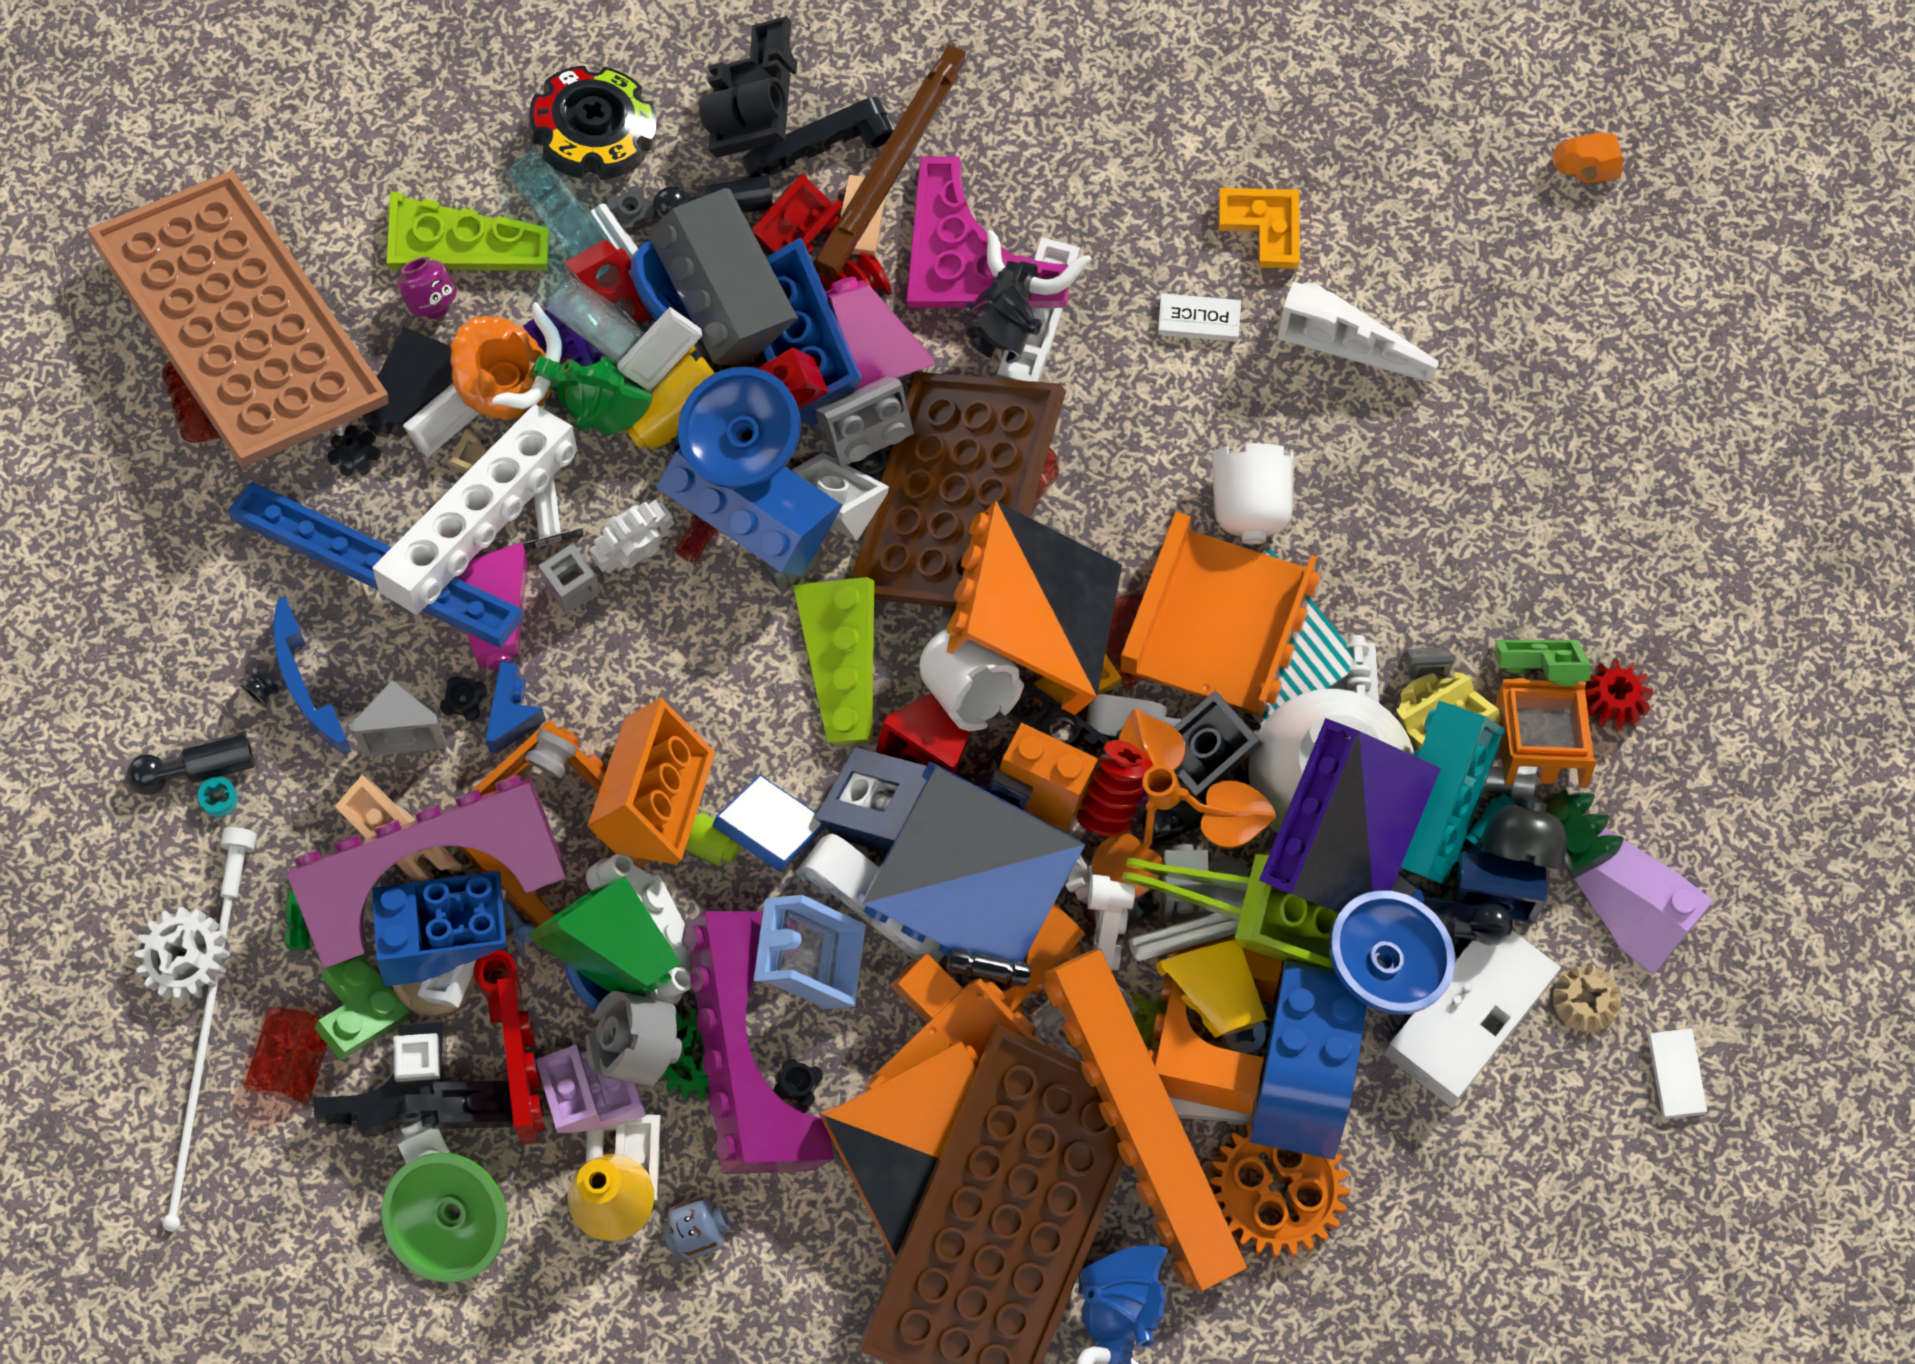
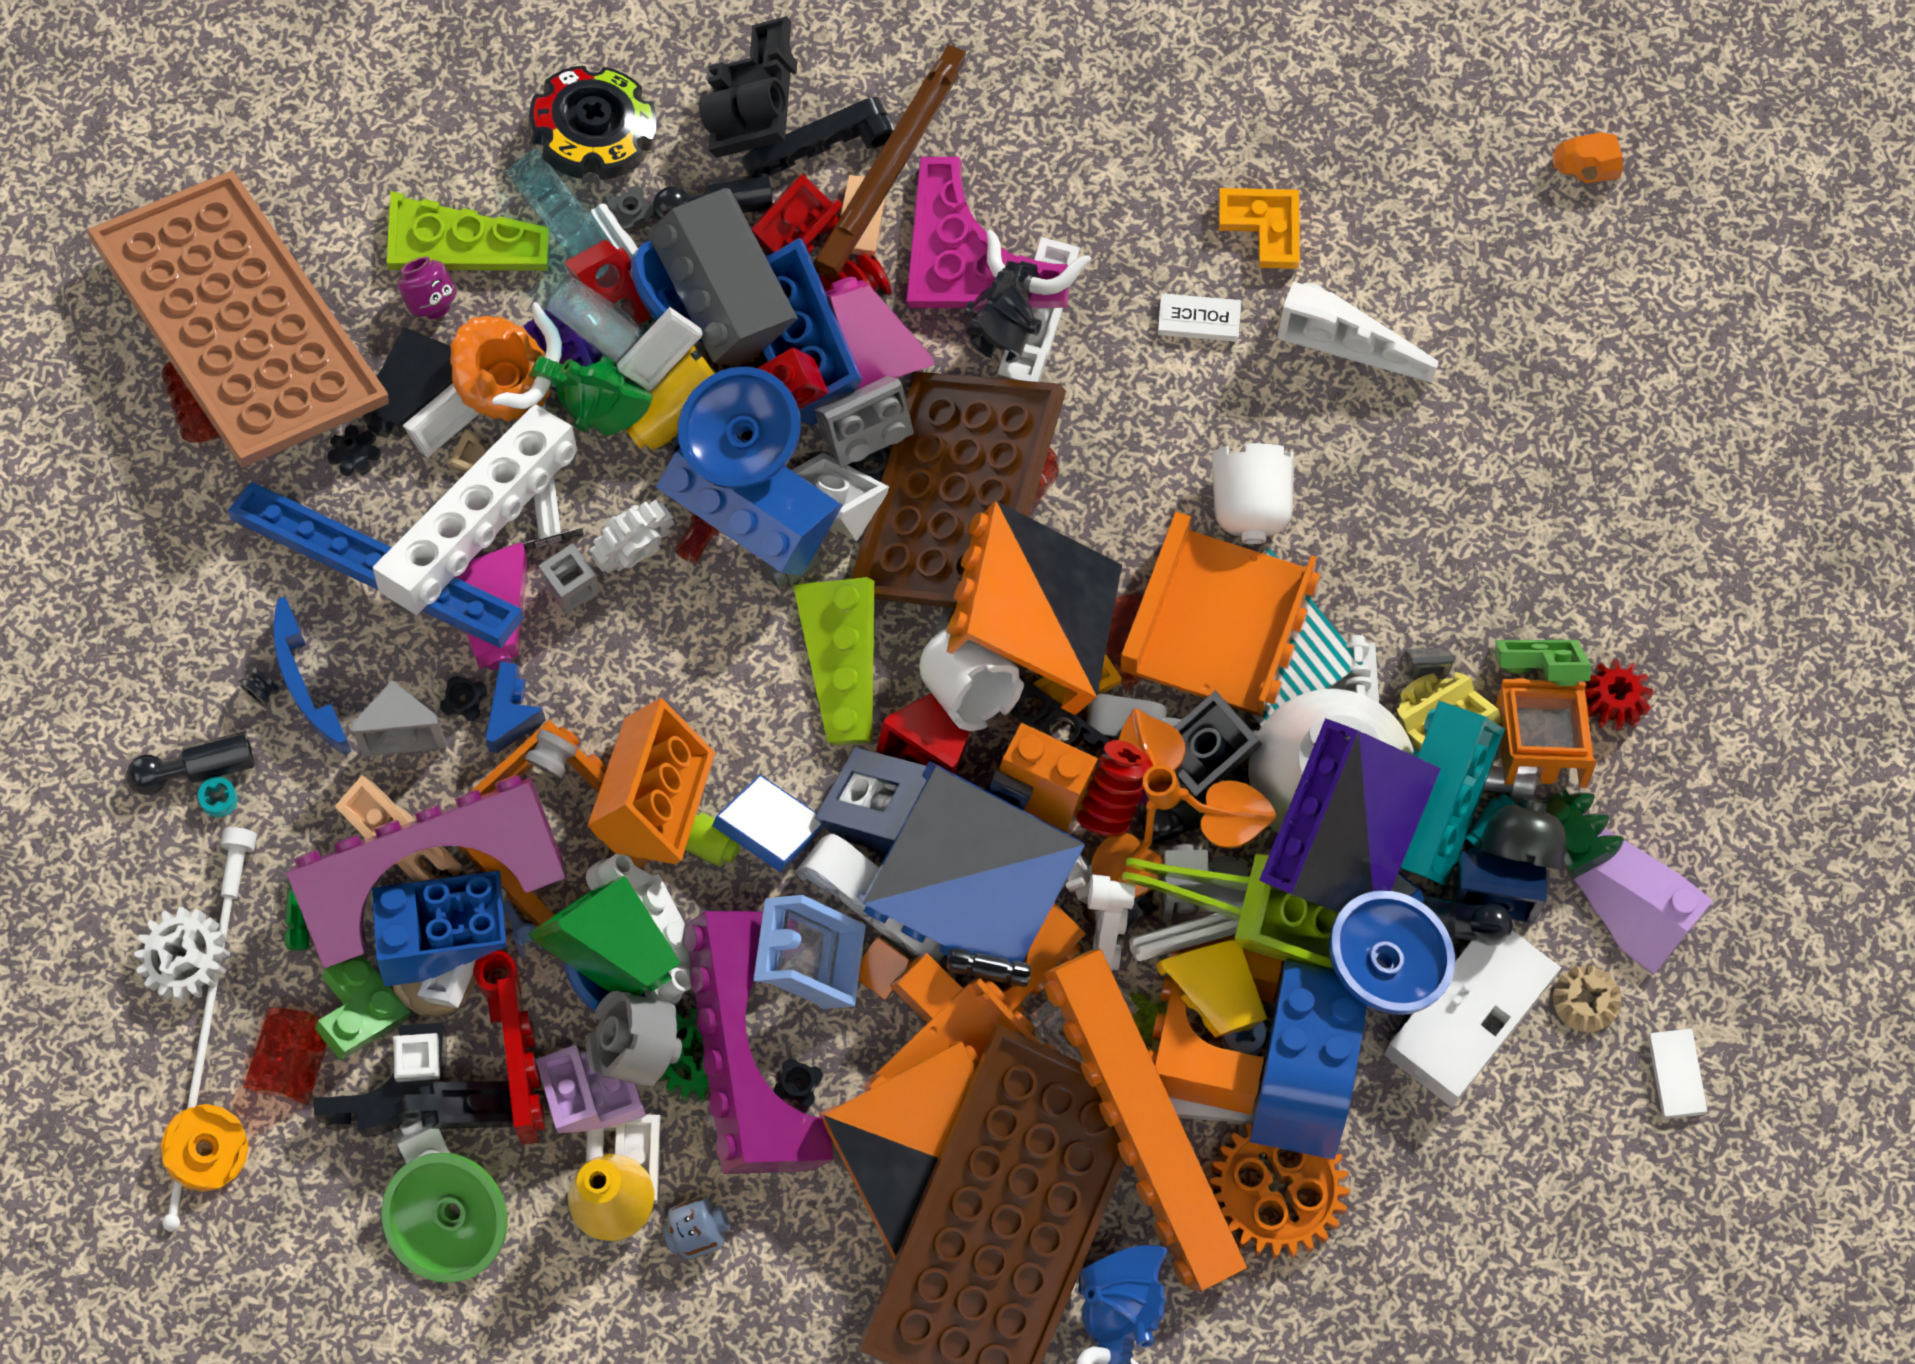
none -> light orange plate [160,1104,249,1192]
none -> orange slope [858,937,911,1001]

